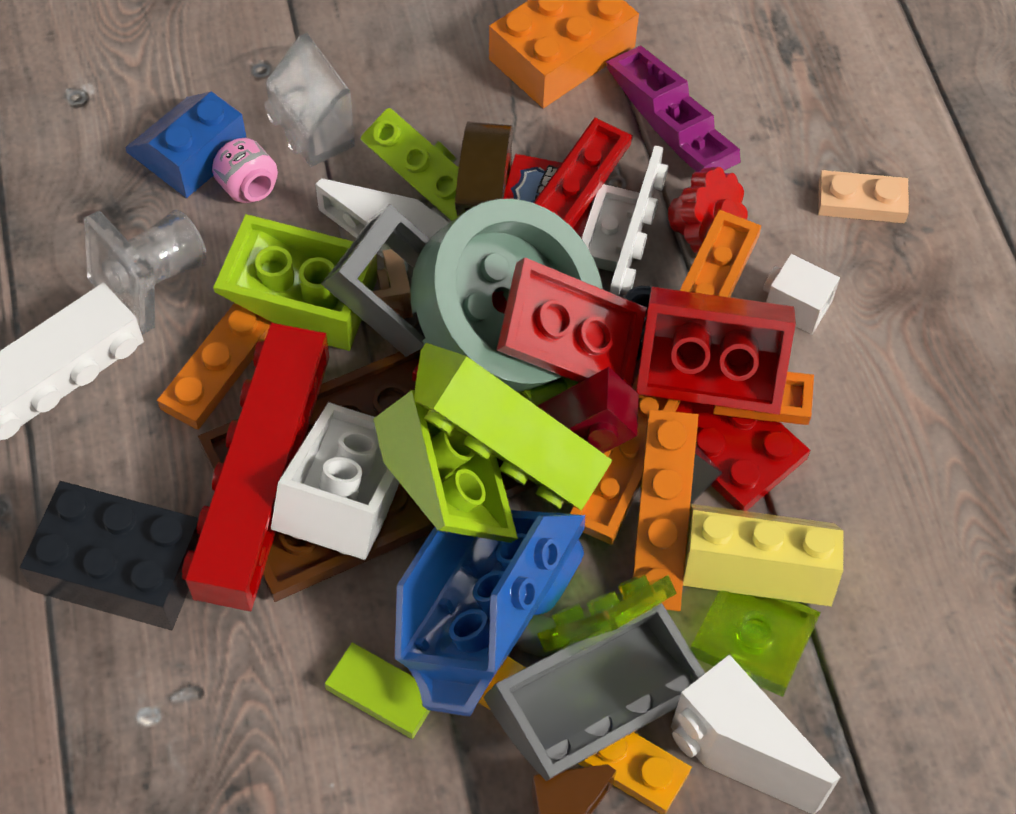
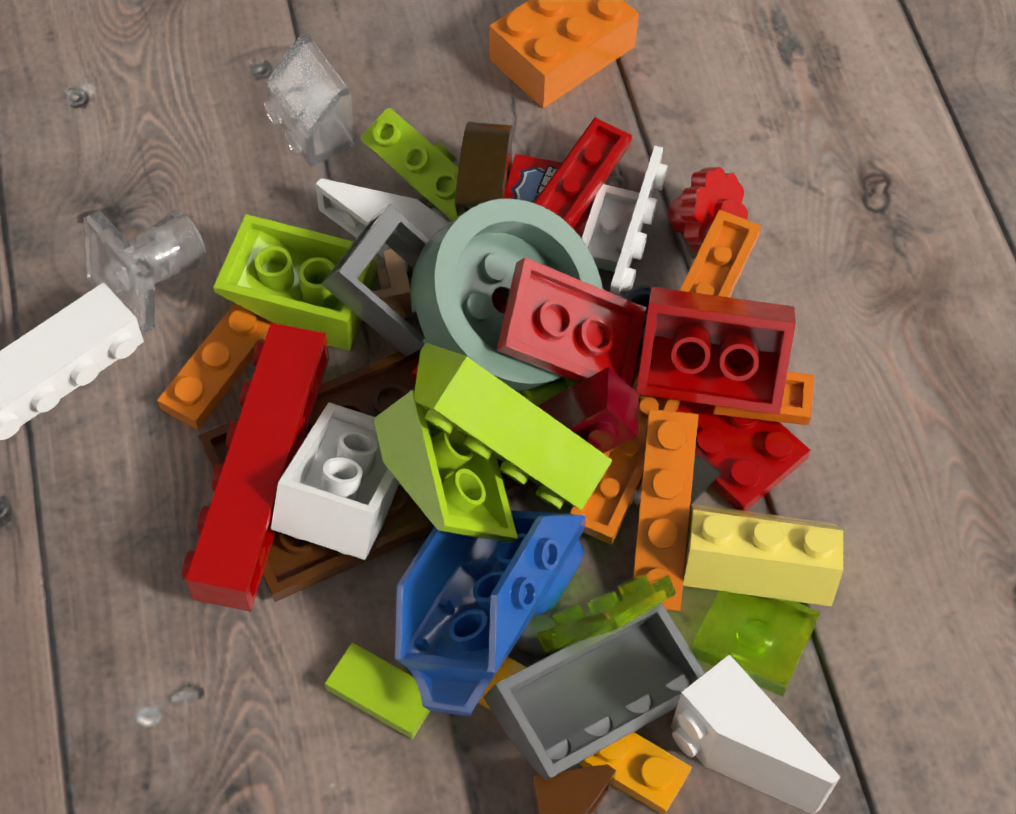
black brick [20,481,200,631] -> none
blue slope [125,91,247,198] -> none
bright pink head [212,138,278,203] -> none
magenta slope [606,45,741,172] -> none
white brick [763,254,840,334] -> none
light nougat plate [818,170,909,223] -> none

